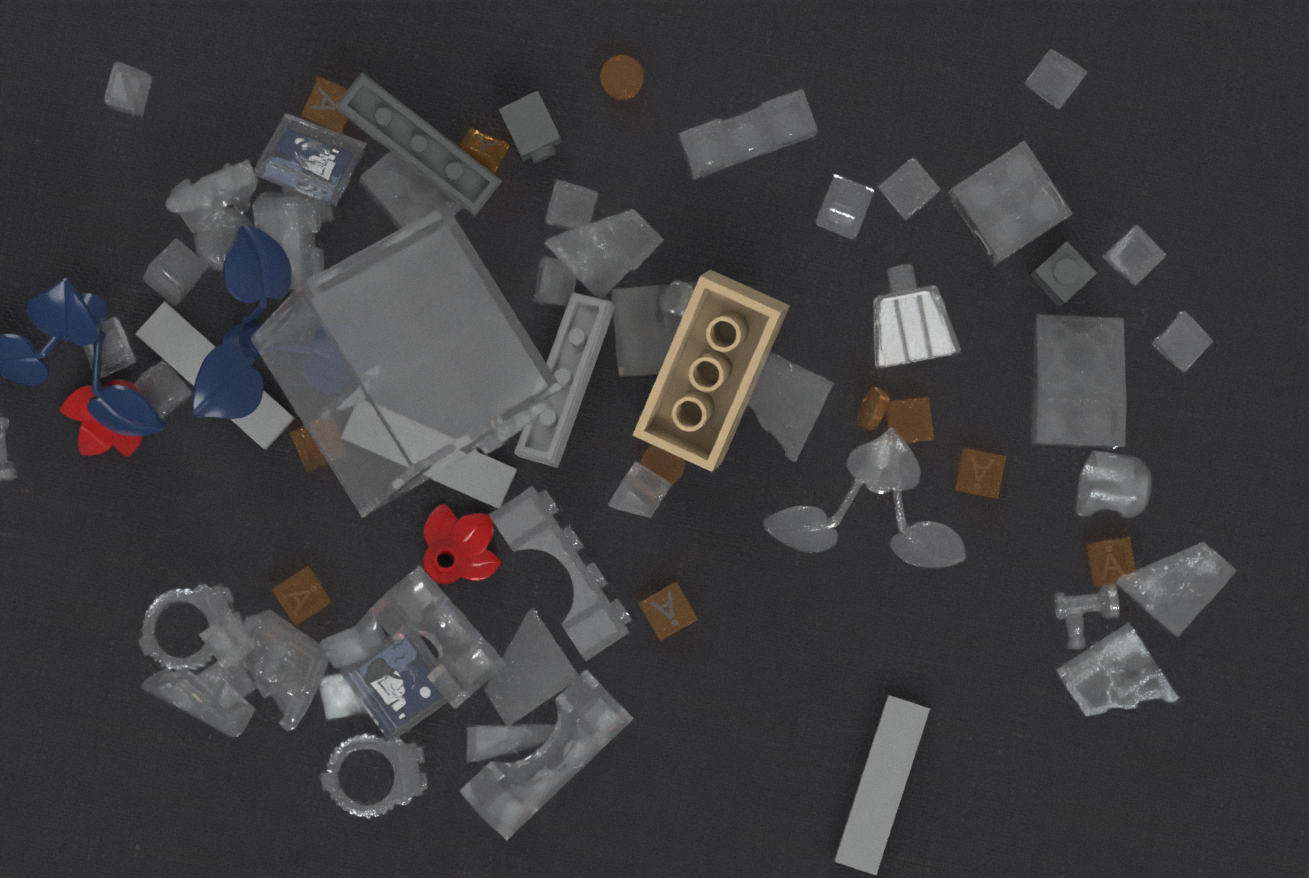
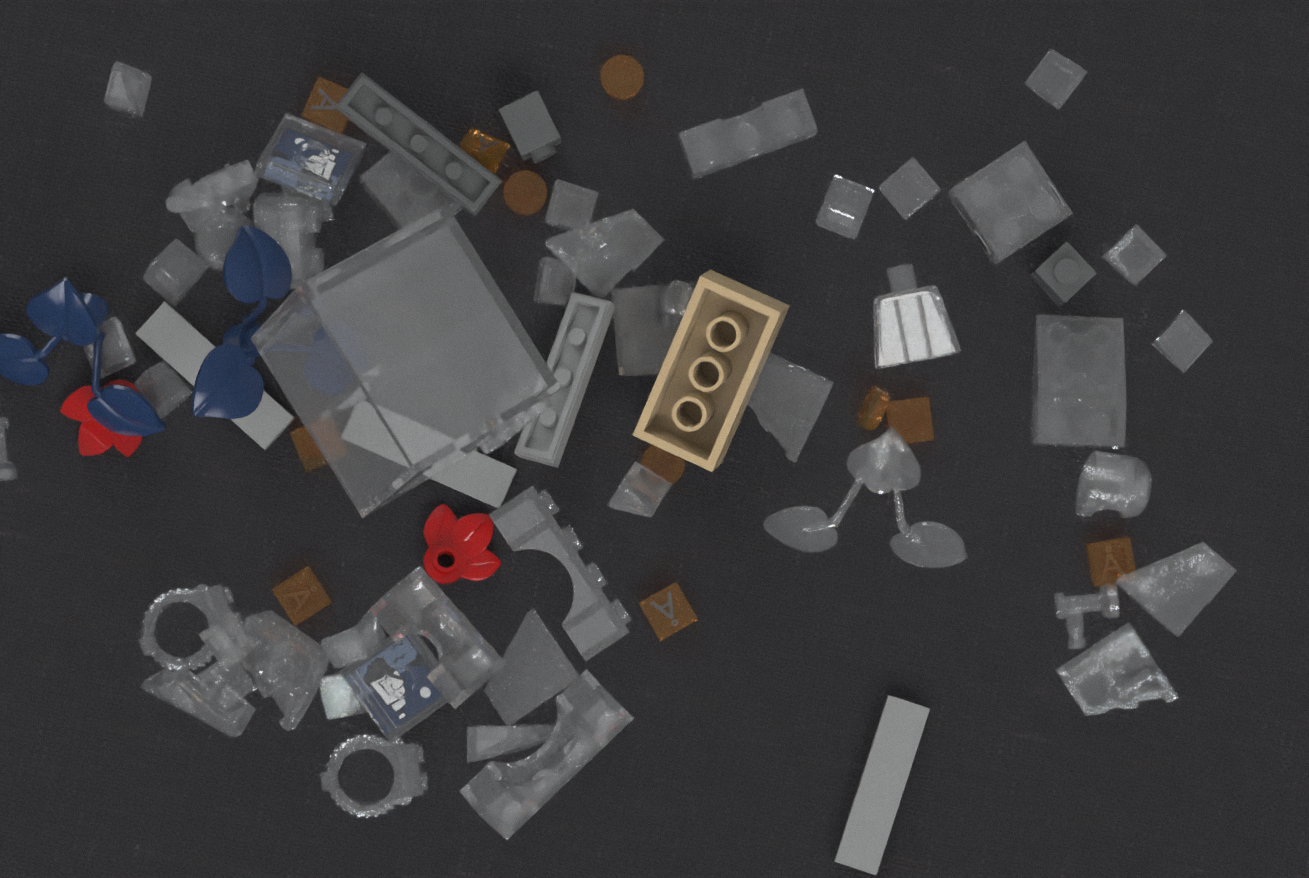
clear orange tile [954,448,1006,499] -> none
none -> clear orange tile [504,171,547,215]

